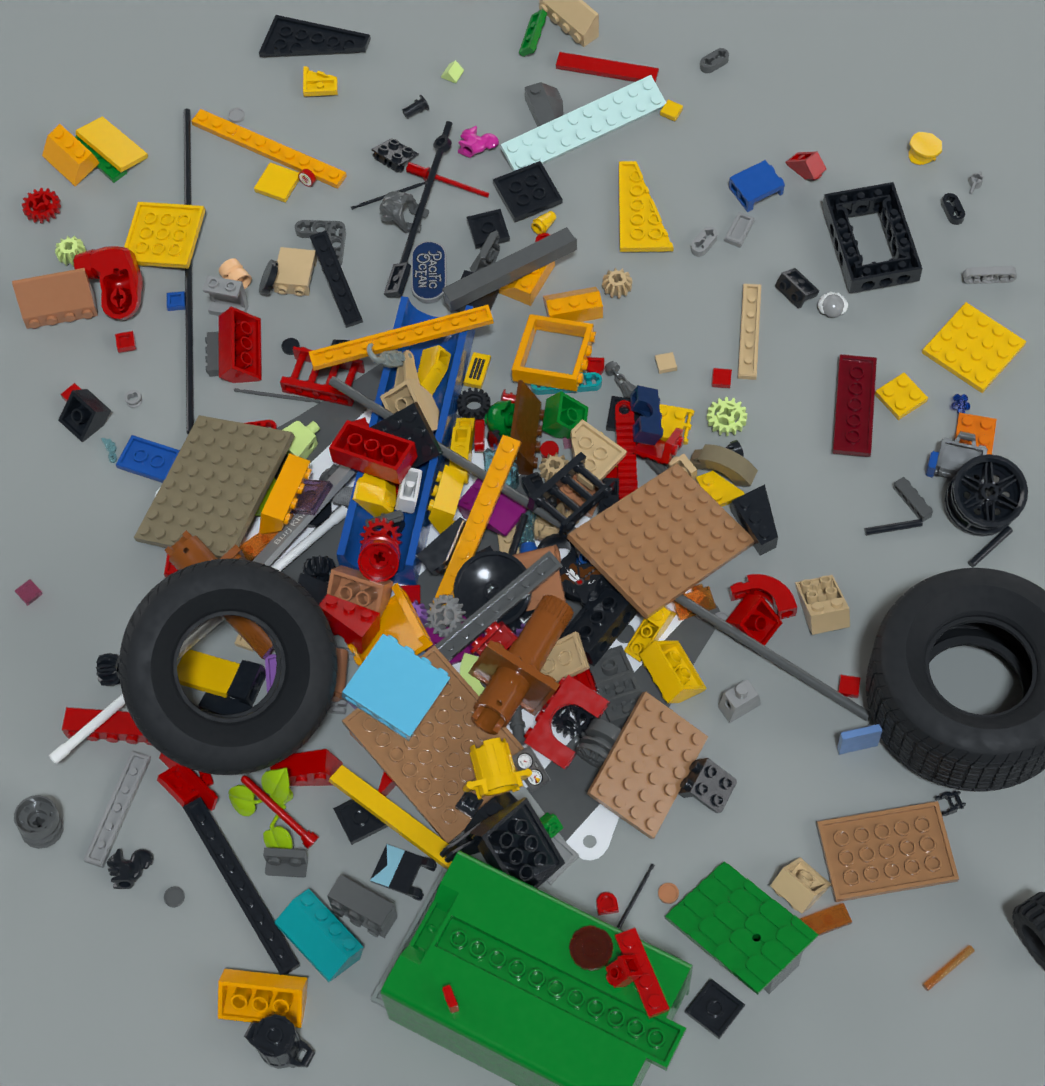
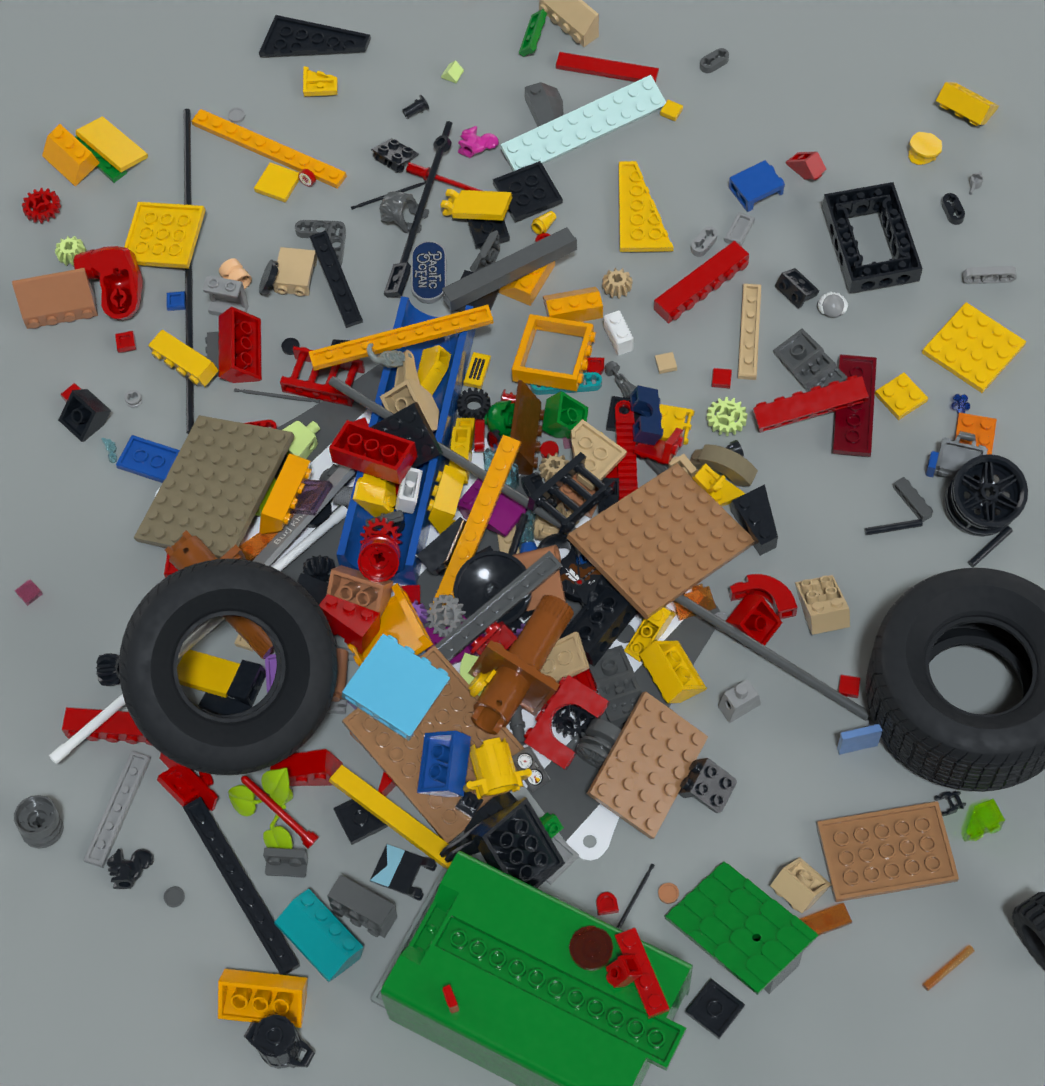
none -> yellow brick [148,329,219,387]
none -> blue slope [417,730,471,797]
none -> yellow tile [440,189,512,221]
none -> yellow piece [468,669,497,697]
none -> white brick [604,310,634,356]
none -> red brick [654,241,749,324]
none -> yellow bracket [692,463,726,493]
none -> red brick [753,375,869,433]
none -> dark grey slope [773,328,848,392]
none -> yellow slope [936,82,999,126]
none -> clear neon green slope [963,798,1005,842]

